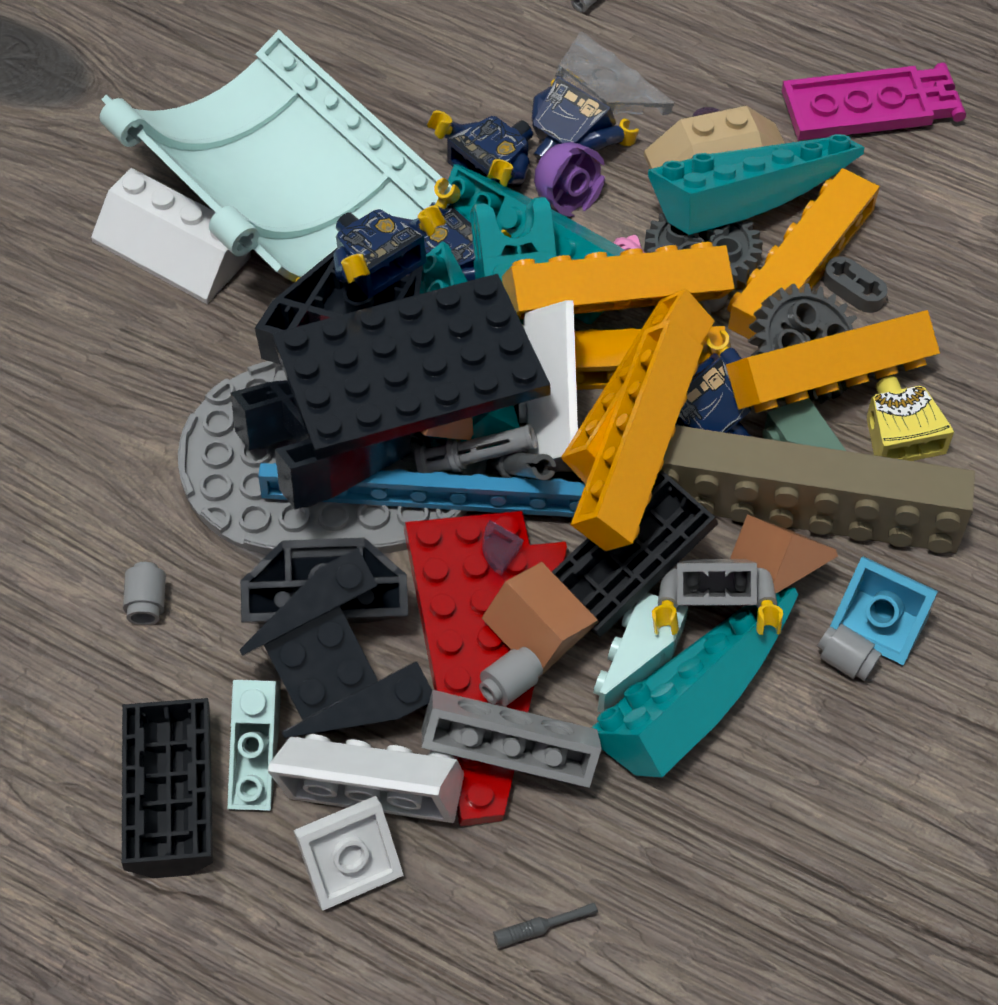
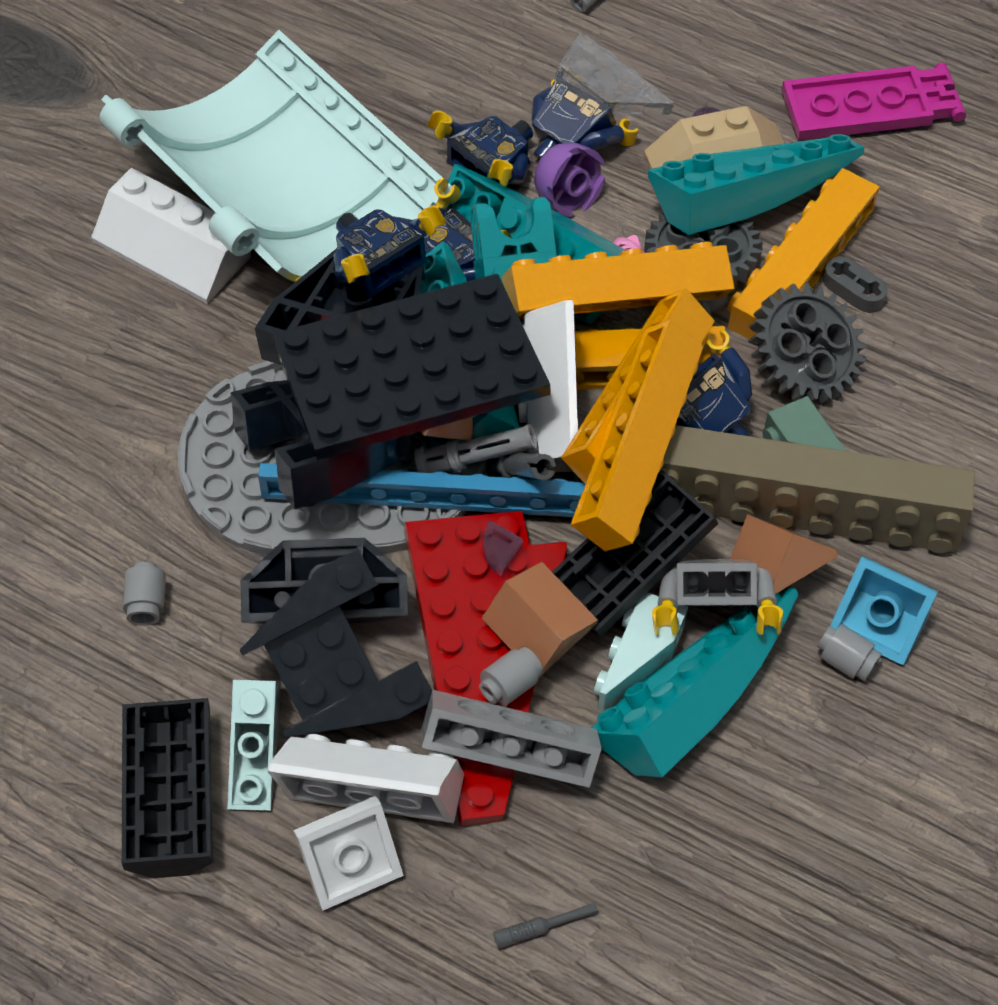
light orange brick [726,310,940,413] -> none
light yellow torso [867,376,954,461] -> none

